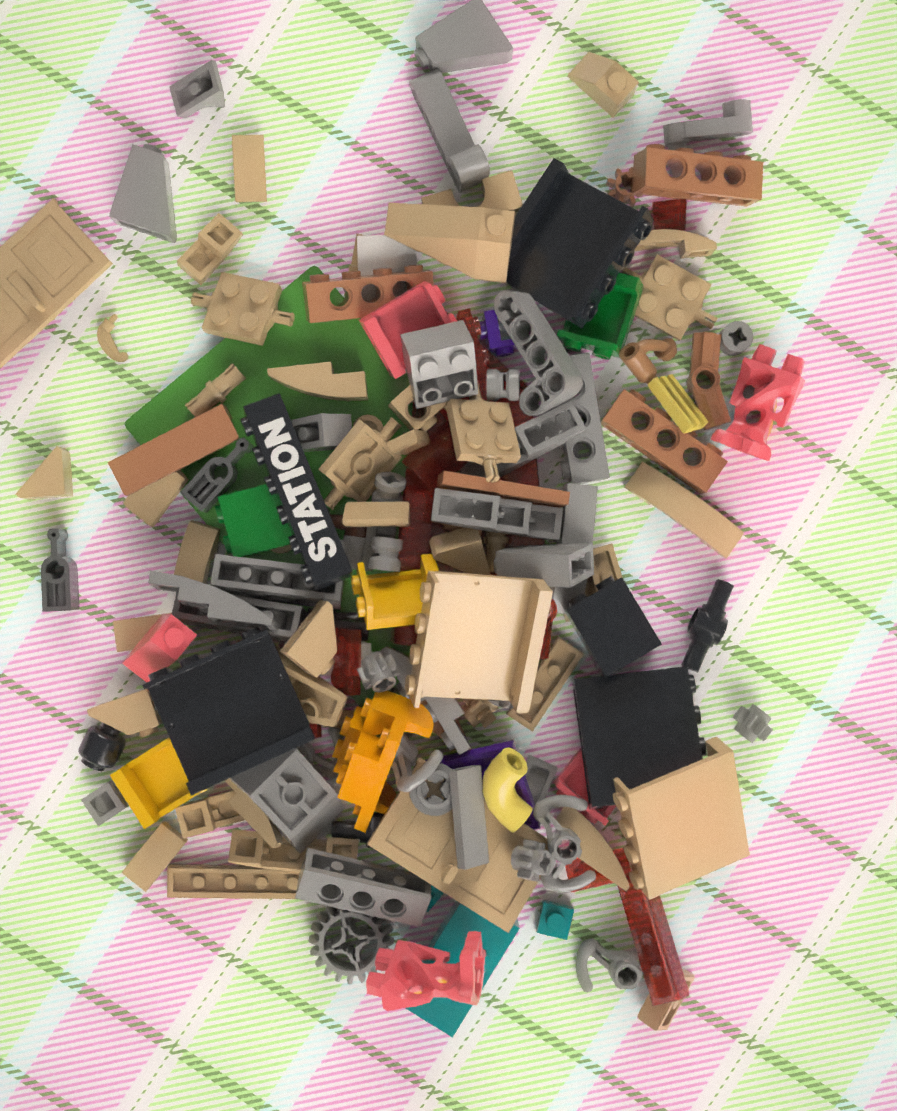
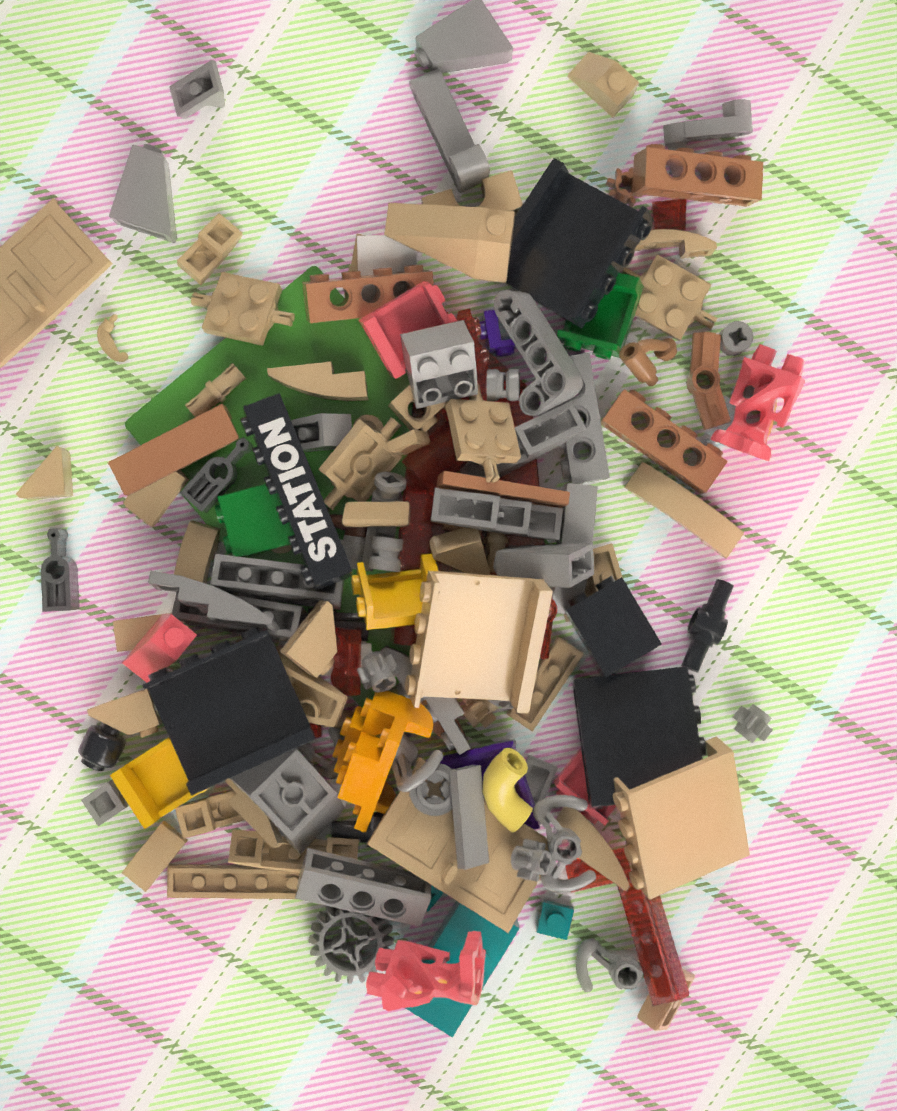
tan slope [232,134,267,202] -> none
light yellow tile [648,374,708,434] -> none

